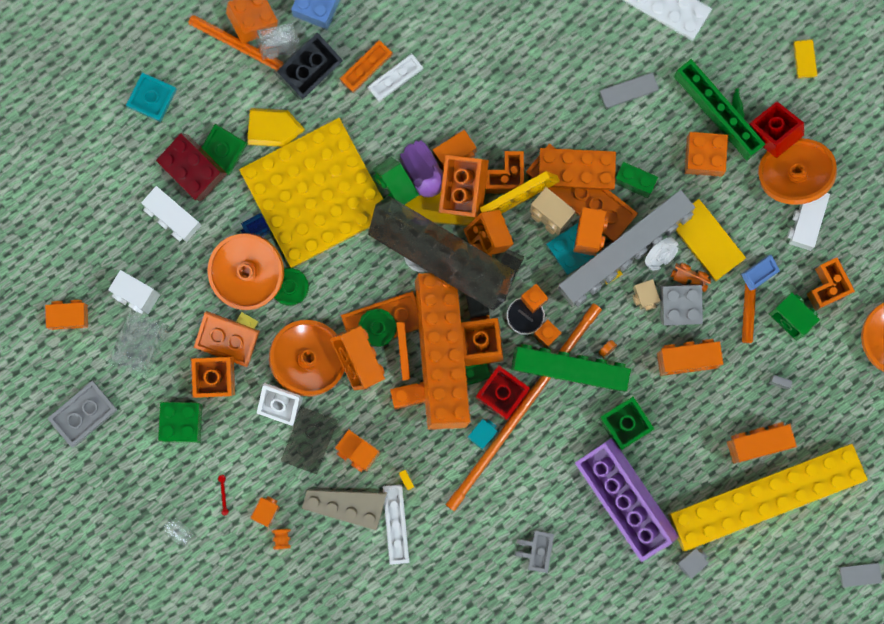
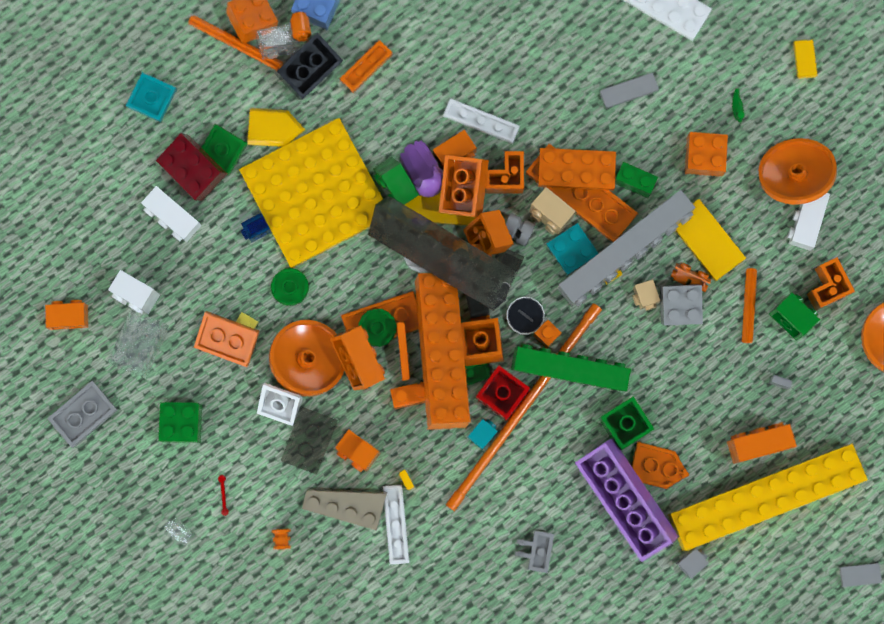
orange brick [191,356,235,398] -> none
orange dish [208,233,284,310] -> none
orange brick [250,496,280,527] -> none
white tile [367,54,423,102] -> none
yellow tile [480,171,560,214] -> none
orange brick [521,284,549,314] -> none
orange brick [573,207,608,256] -> none
orange tile [599,340,617,358] -> none
white tile [645,237,679,271] -> none
orange brick [657,339,724,376] -> none
green brick [674,59,766,161] -> none
medium blue tile [741,255,780,290] -> none
red brick [749,101,804,158] -> none
none -> orange brick [290,12,311,42]
none -> white tile [443,99,520,144]
none -> light grey wheel [506,213,536,247]
none -> orange tile [631,442,689,489]

